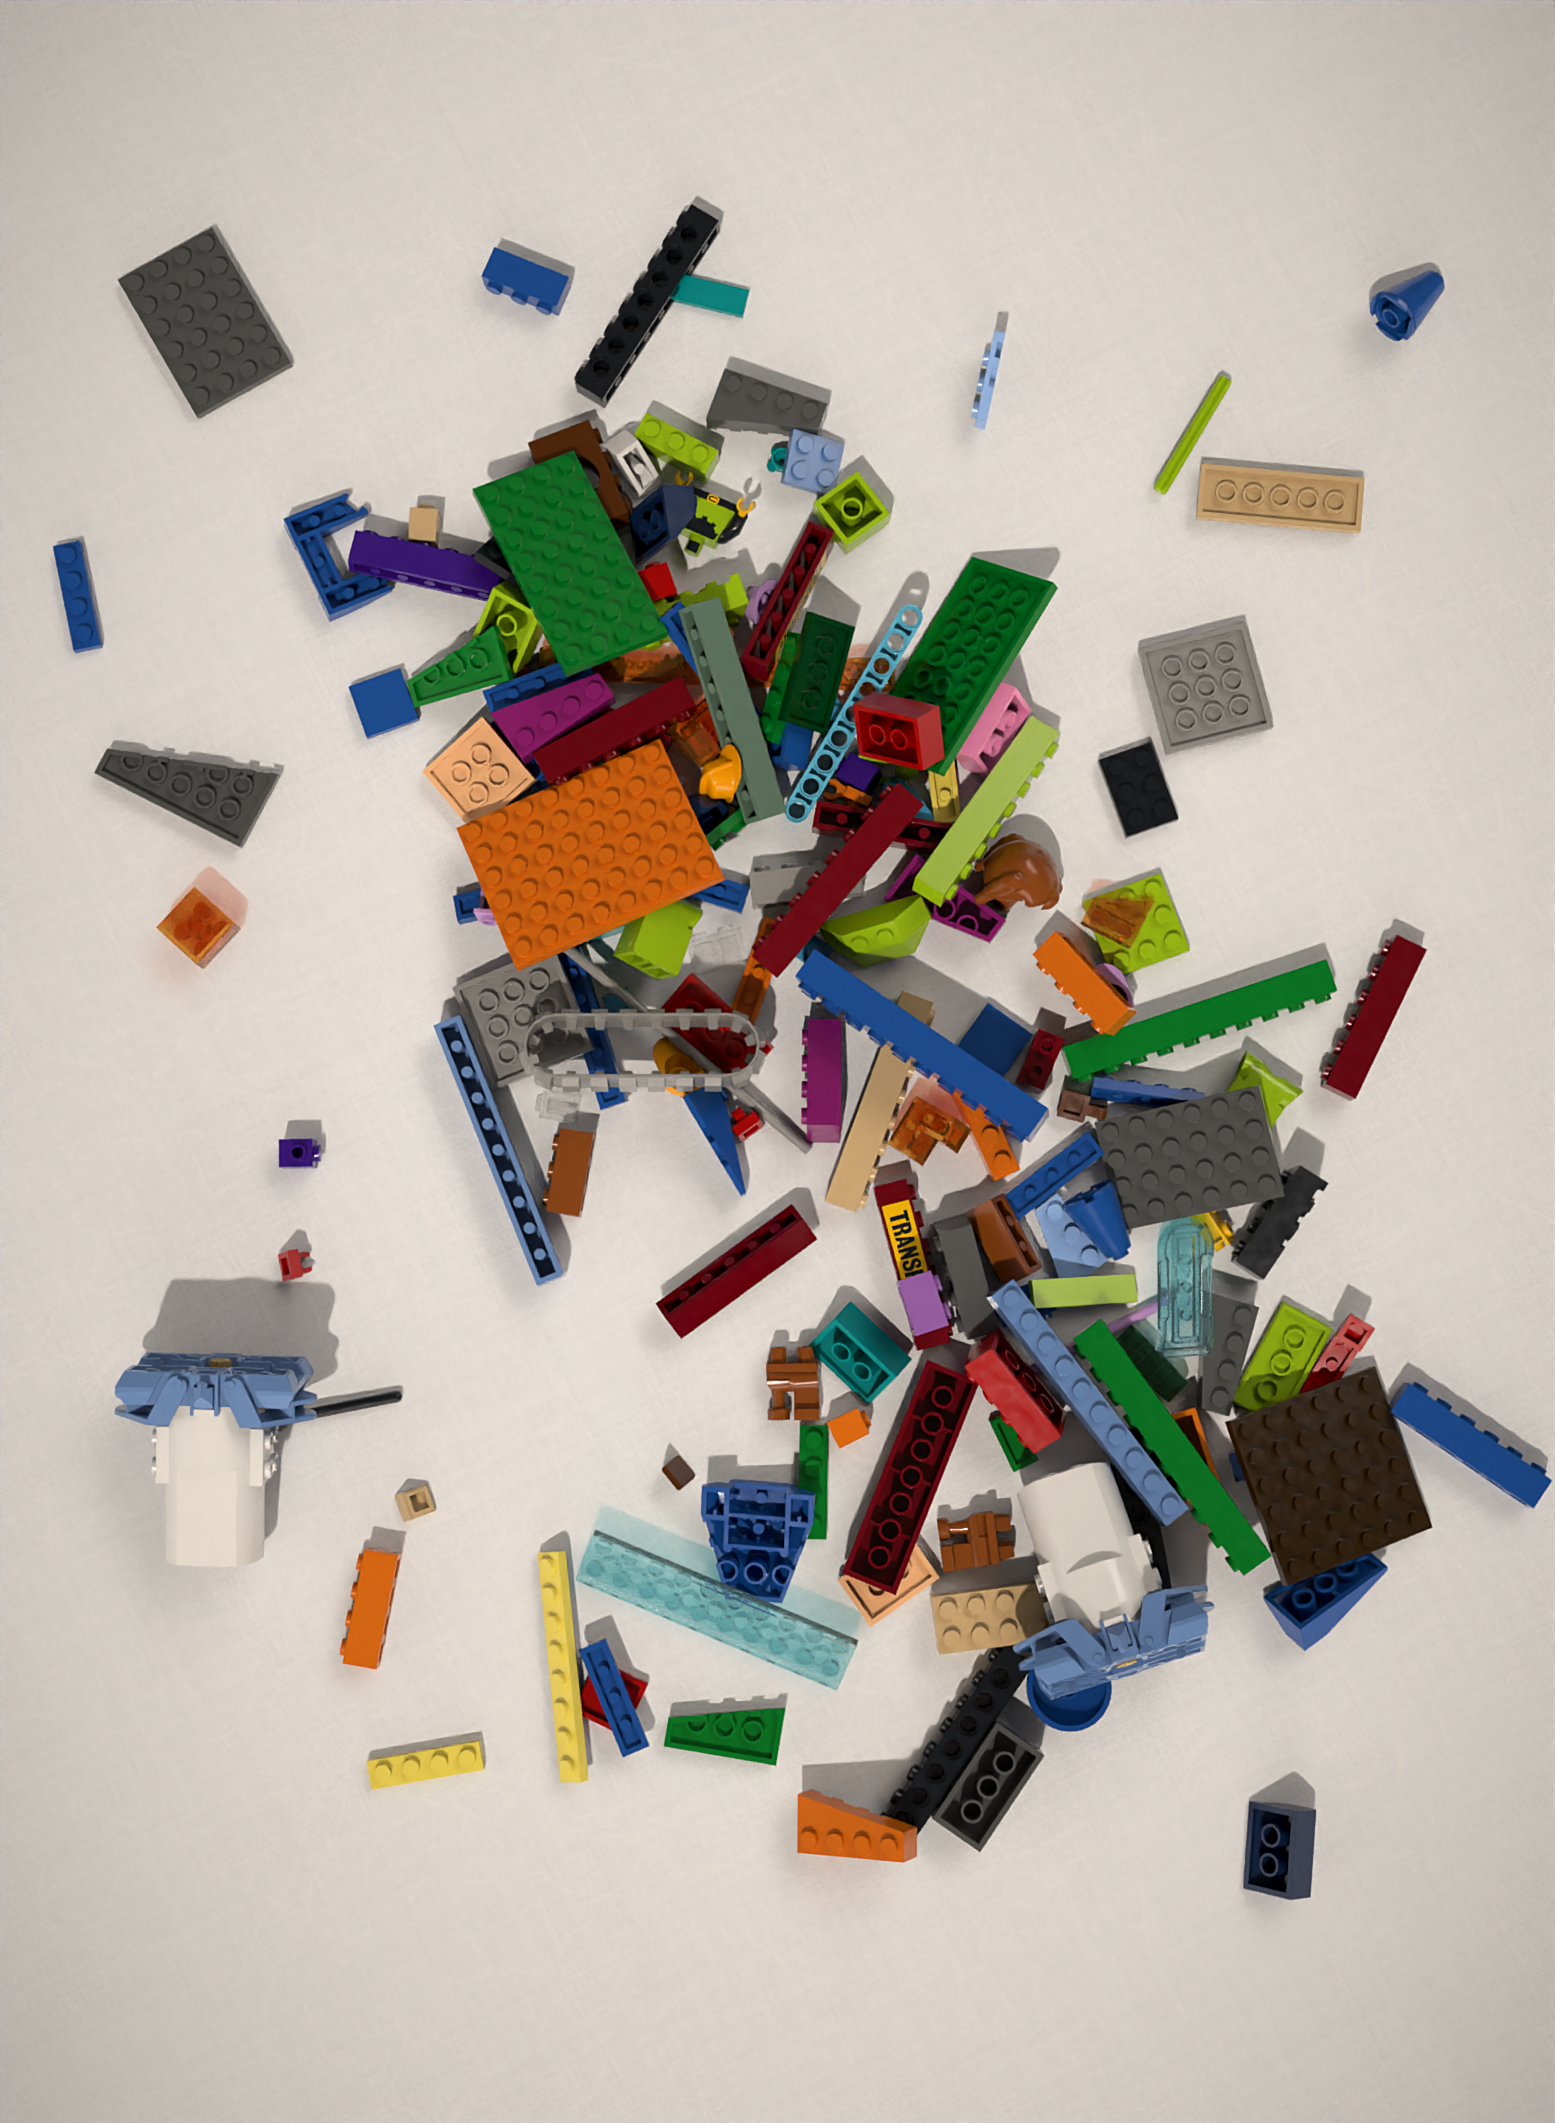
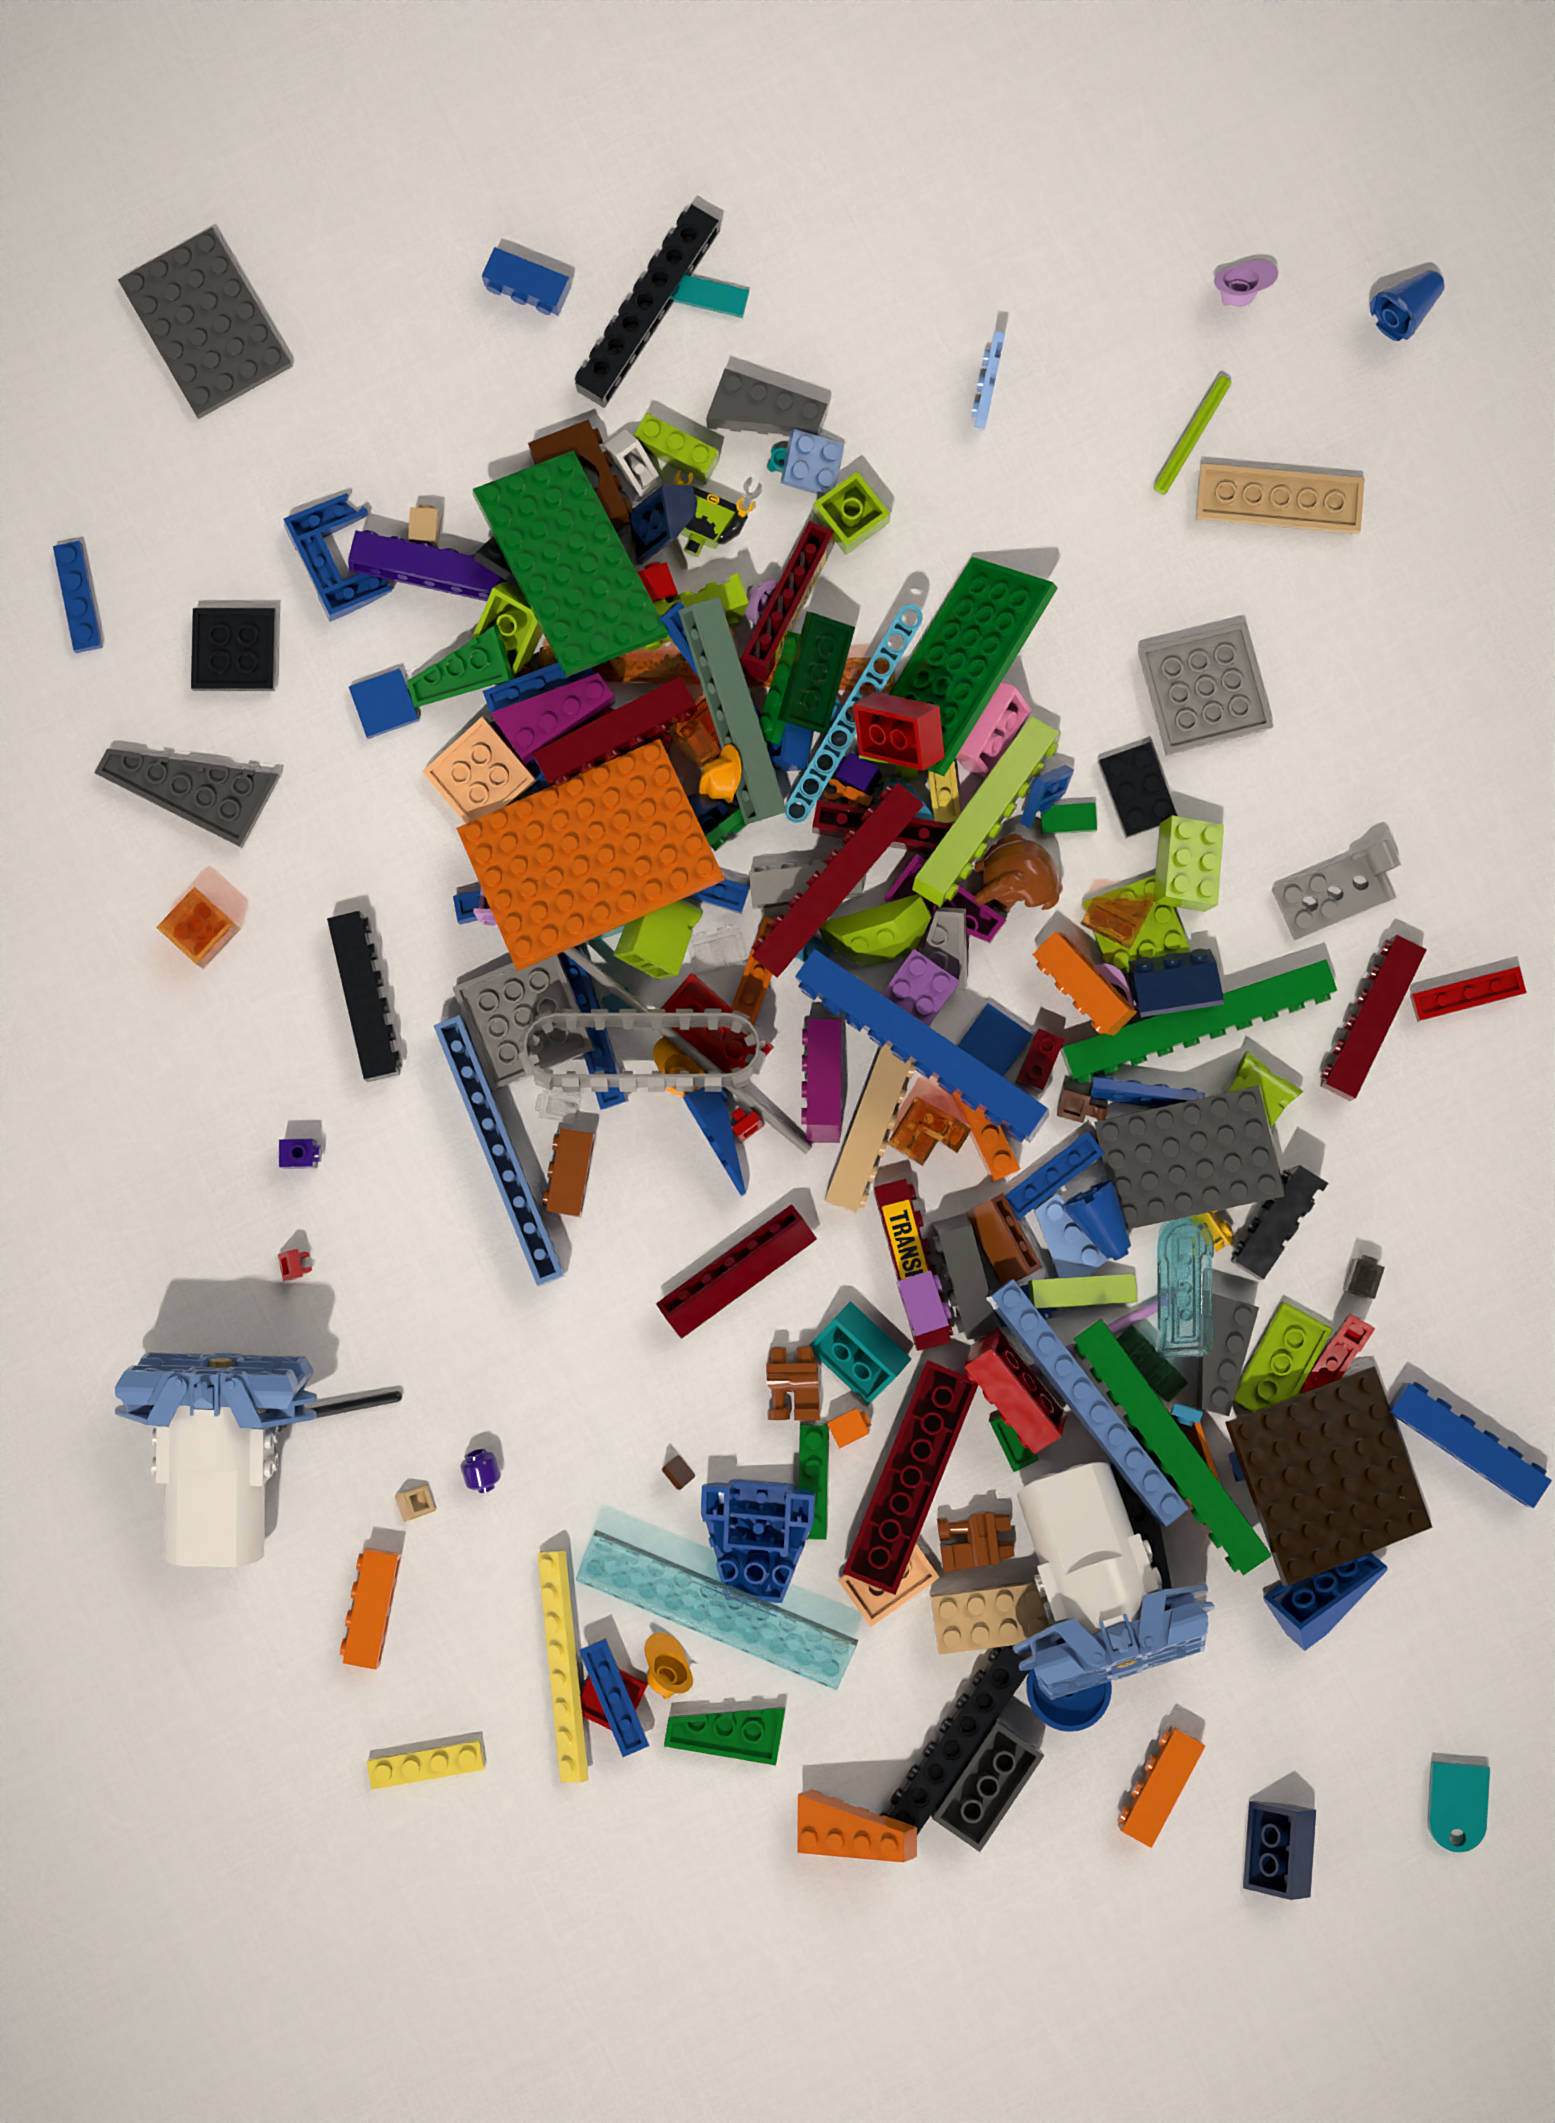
none -> black plate [191,608,277,691]
none -> black brick [327,911,403,1082]
none -> dark purple head [460,1449,501,1493]
none -> light orange piece [644,1632,693,1699]
none -> medium lavender brick [882,949,960,1027]
none -> light grey wing [922,907,967,990]
none -> blue wing [1020,765,1074,828]
none -> green tile [1040,803,1097,835]
none -> orange brick [1117,1725,1206,1848]
none -> dark blue slope [1128,948,1224,1017]
none -> lime brick [1153,815,1224,912]
none -> dark azure plate [1172,1402,1203,1426]
none -> lavender piece [1214,259,1279,306]
none -> light grey hinge [1272,839,1401,941]
none -> clear smoke brick [1342,1255,1385,1300]
none -> red plate [1410,966,1527,1022]
none -> teal tile [1427,1761,1490,1853]

